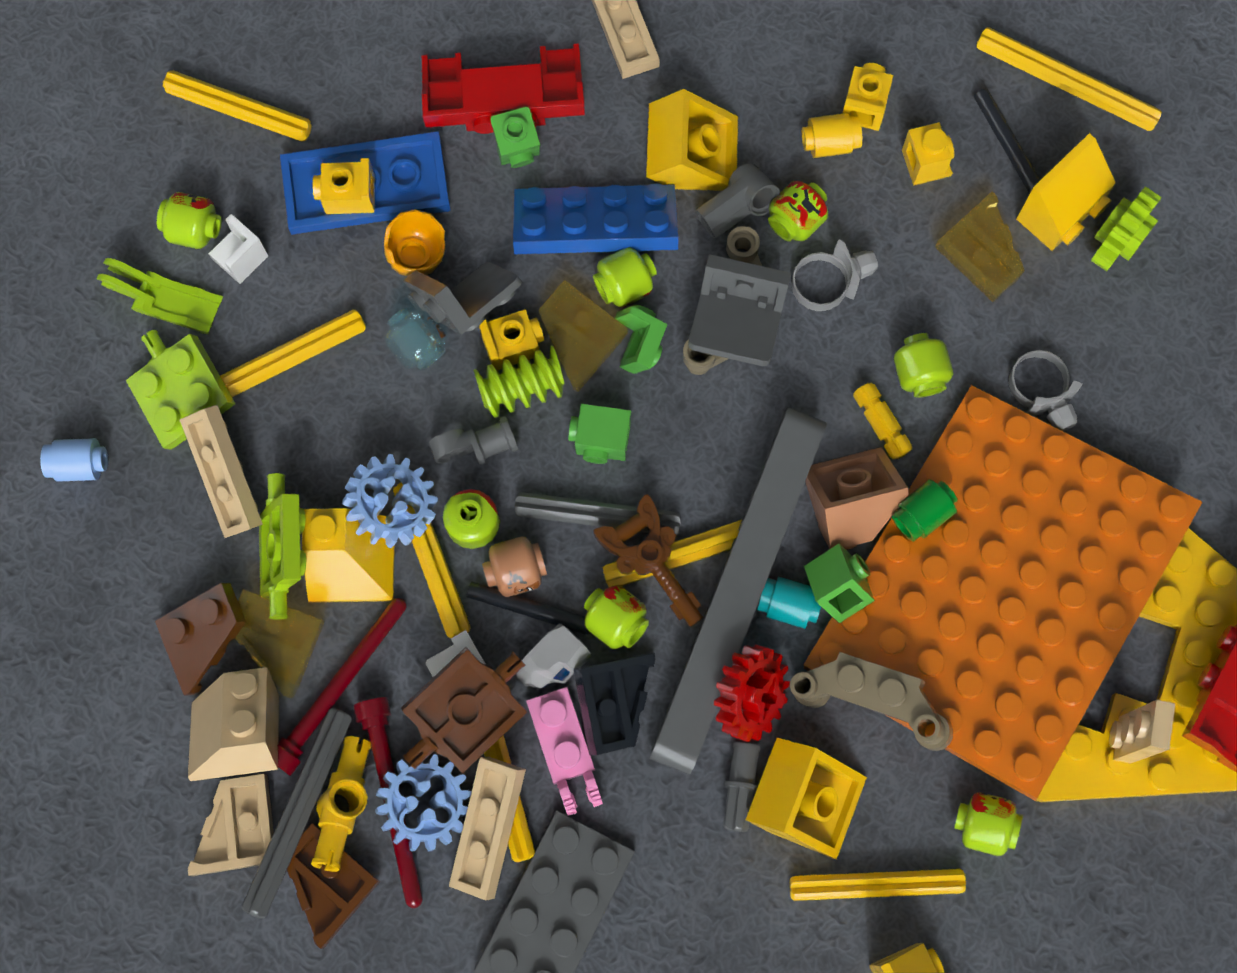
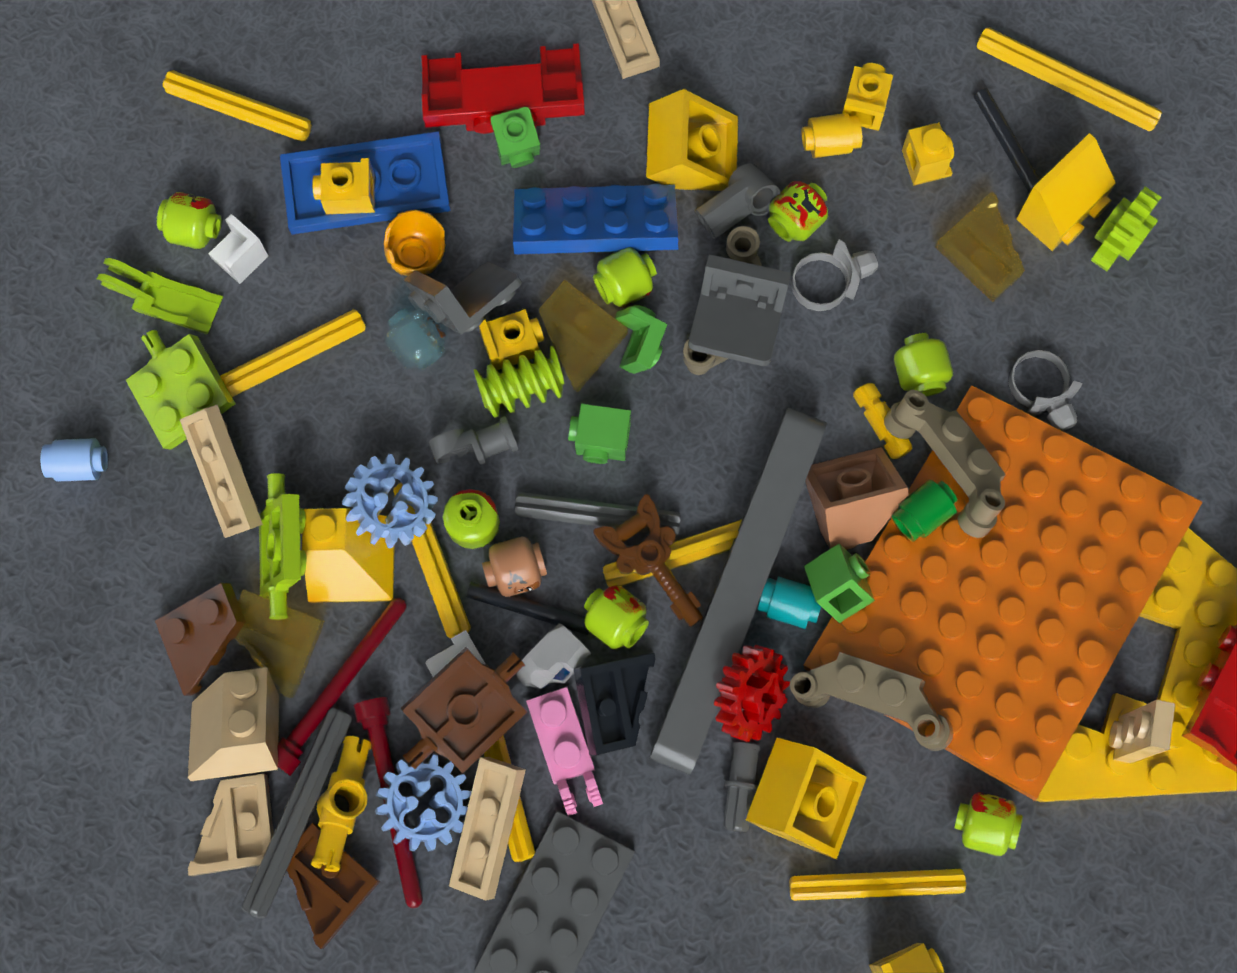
none -> dark tan plate [884,390,1006,538]

